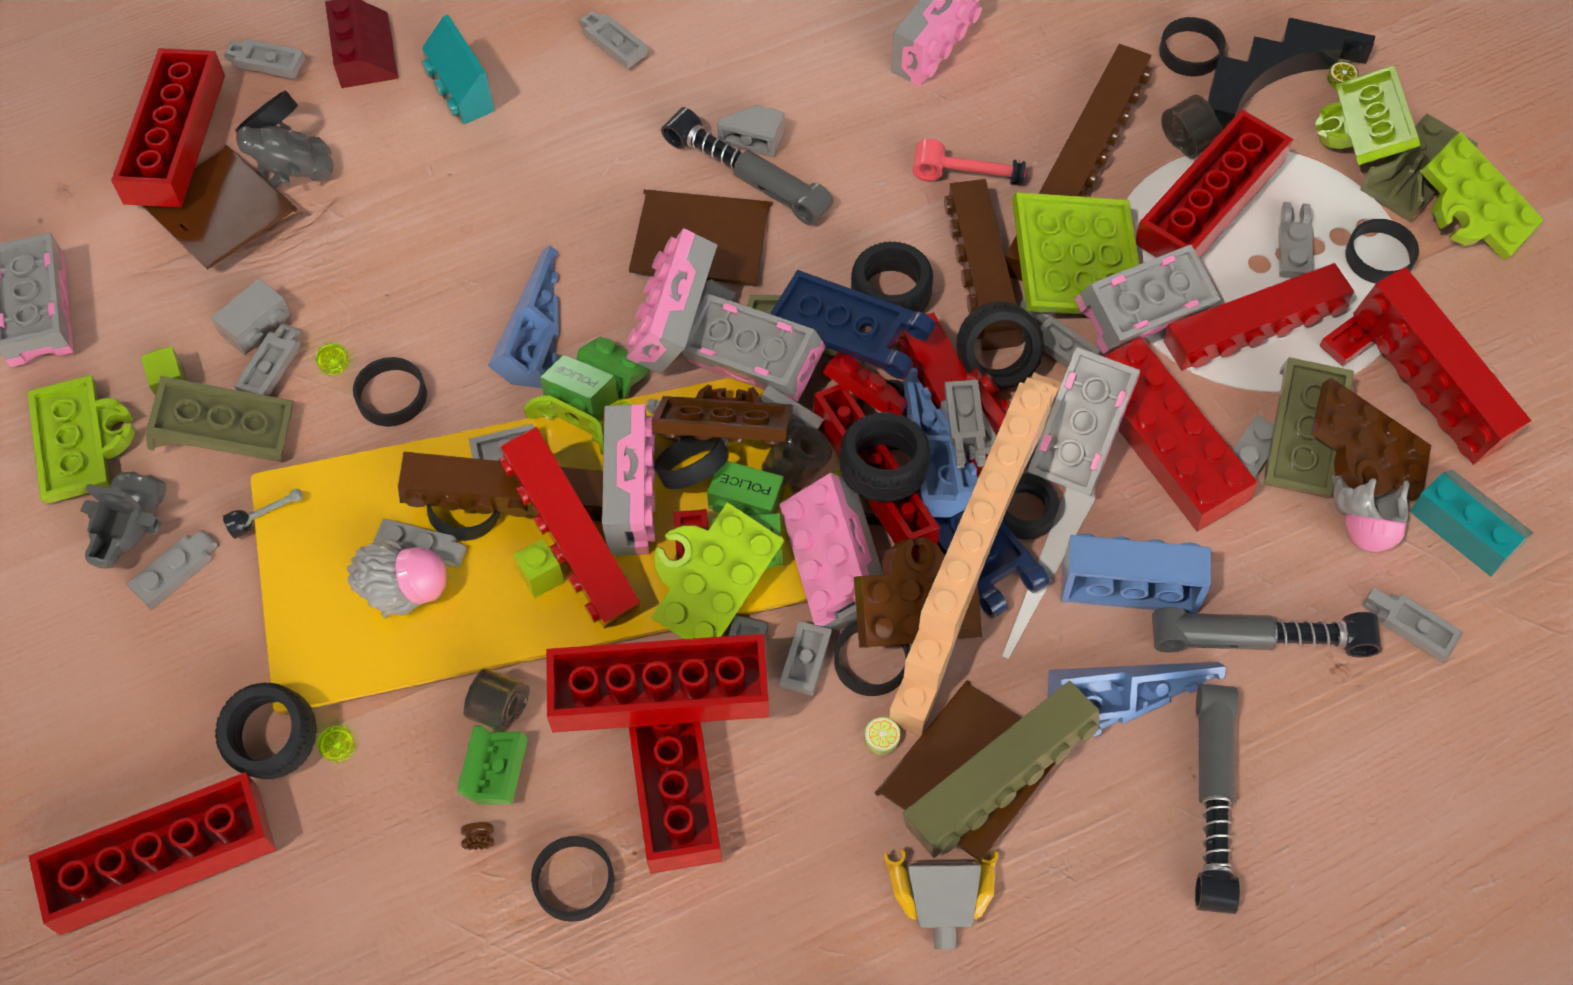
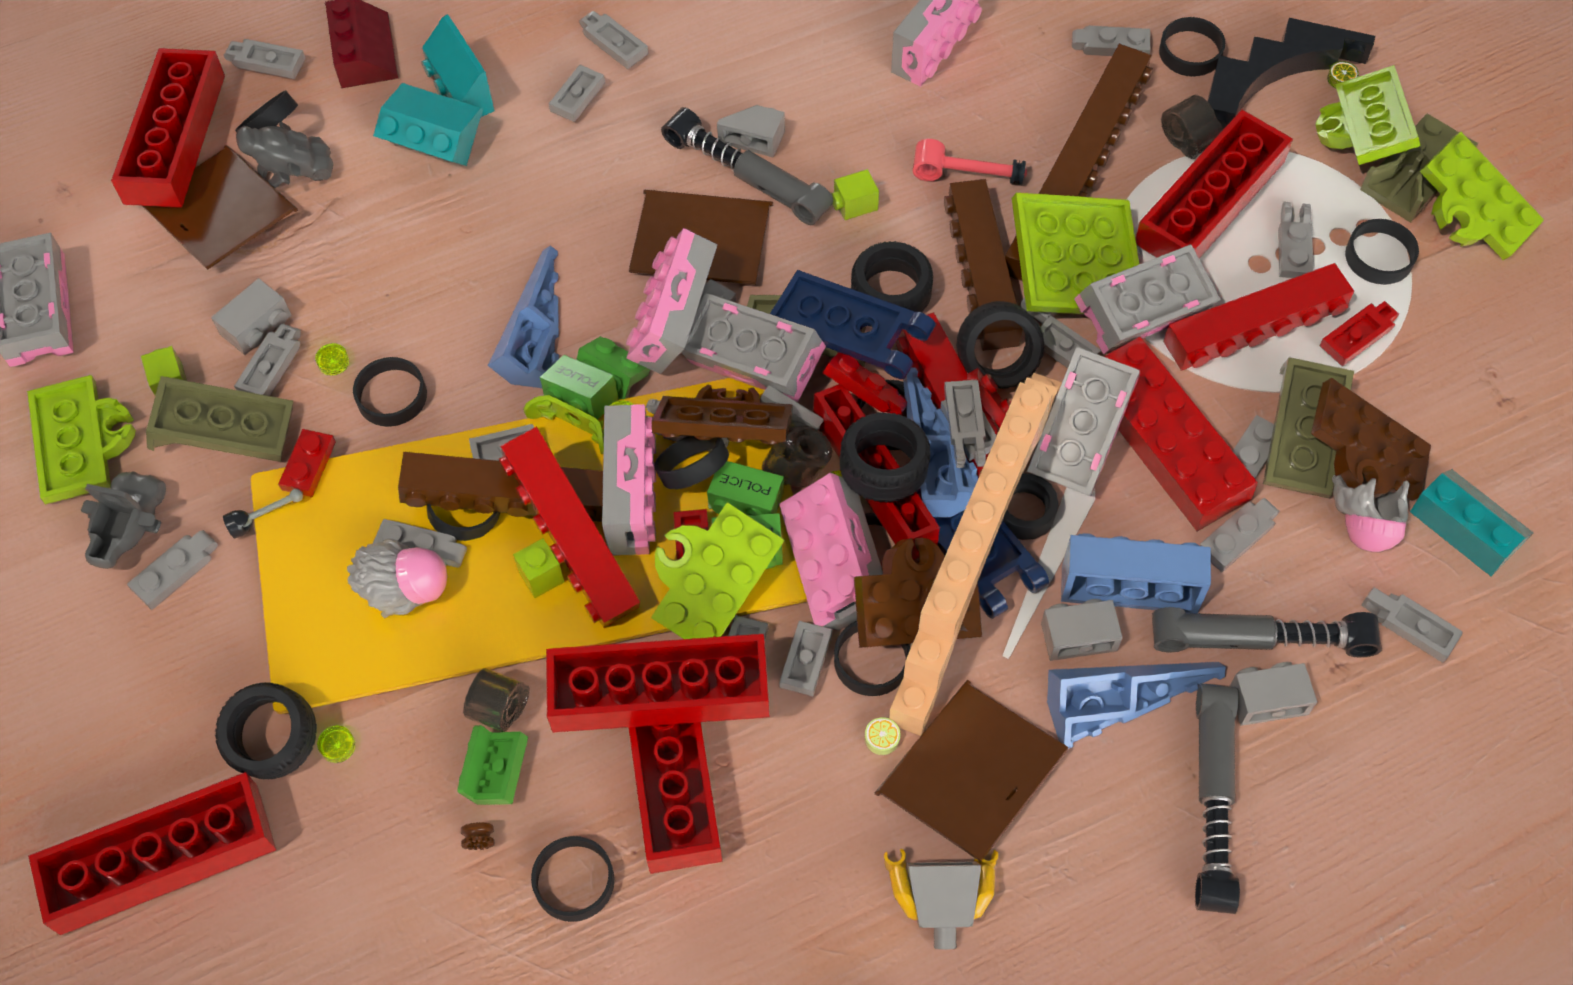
olive brick [903,680,1099,858] -> none
red brick [1353,267,1532,465] -> none
none -> red plate [278,429,336,497]
none -> teal slope [373,83,483,166]
none -> light grey plate [549,65,605,122]
none -> lime brick [831,169,879,220]
none -> light grey brick [1041,599,1123,661]
none -> light grey hinge [1072,25,1150,56]
none -> light grey hinge [1200,498,1280,572]
none -> light grey brick [1230,662,1317,726]

